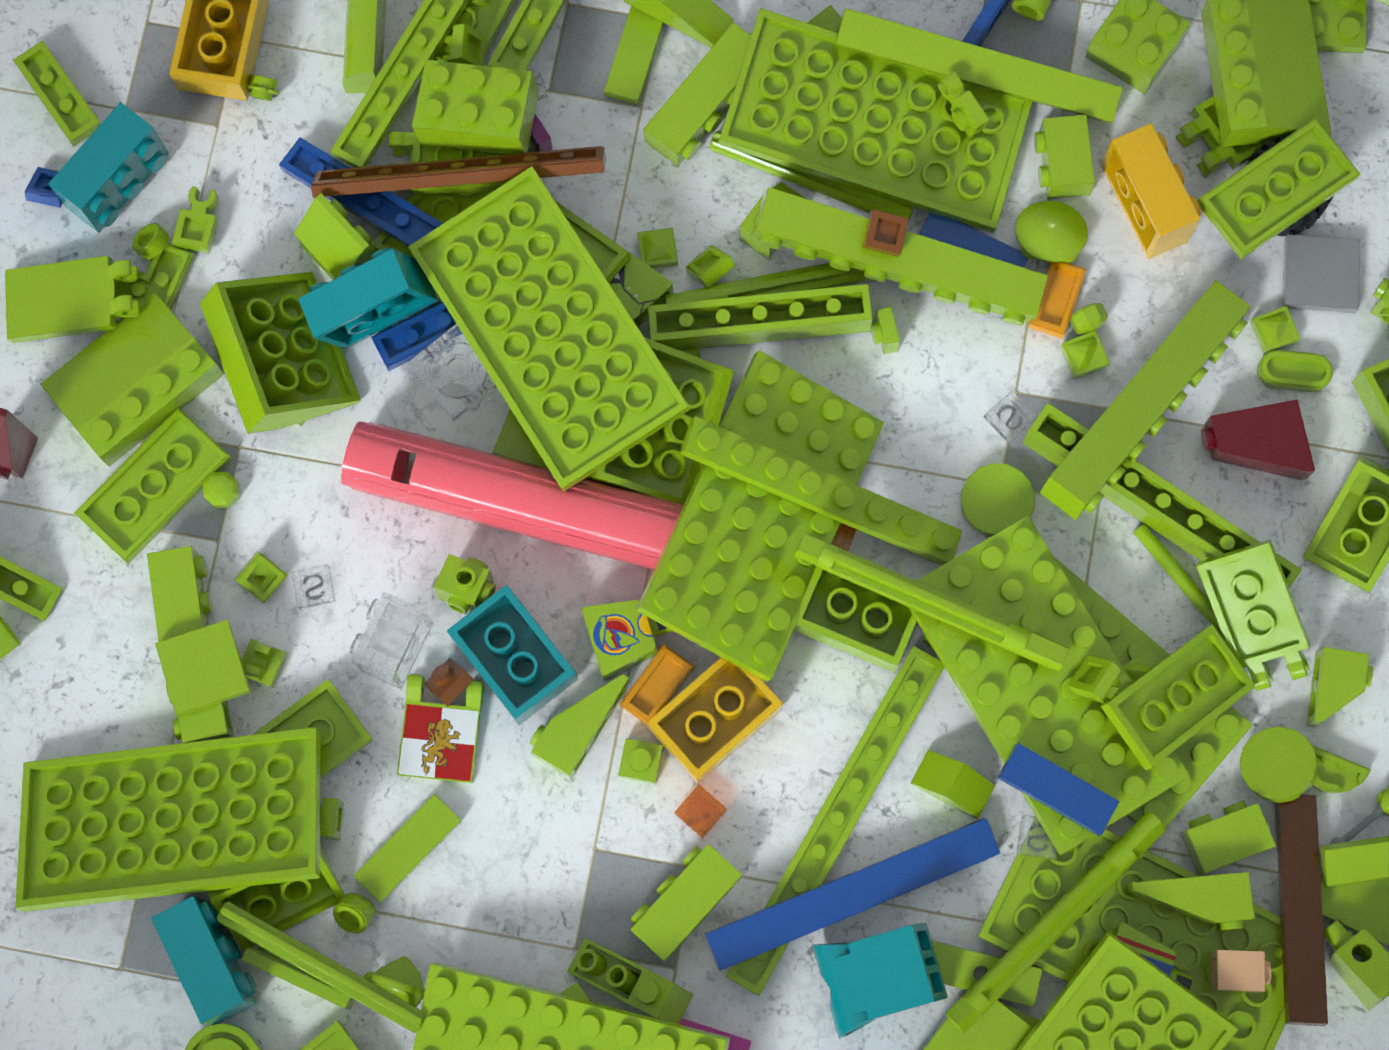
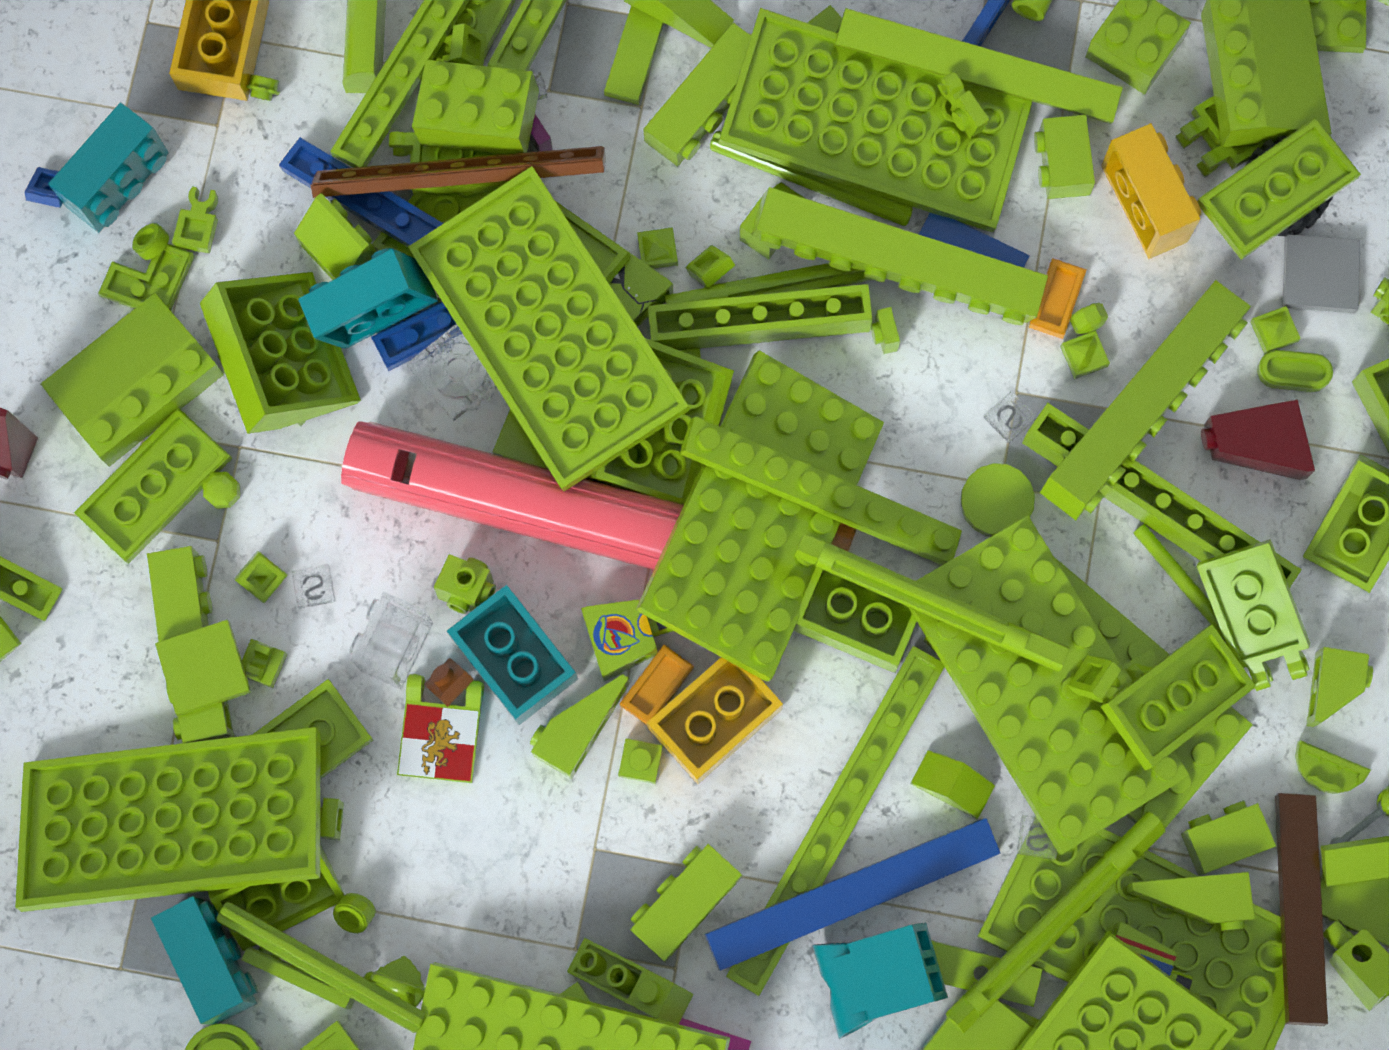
lime tile [5,255,140,343] -> none
lime plate [13,40,101,147] -> none
lime tile [353,794,462,903] -> none
clear orange tile [674,785,728,839] -> none
dark orange plate [862,209,909,257] -> none
blue tile [997,743,1119,836] -> none
lime dish [1015,201,1088,263] -> none
light nougat brick [1210,950,1271,993] -> none
lime tile [1239,726,1318,803] -> none

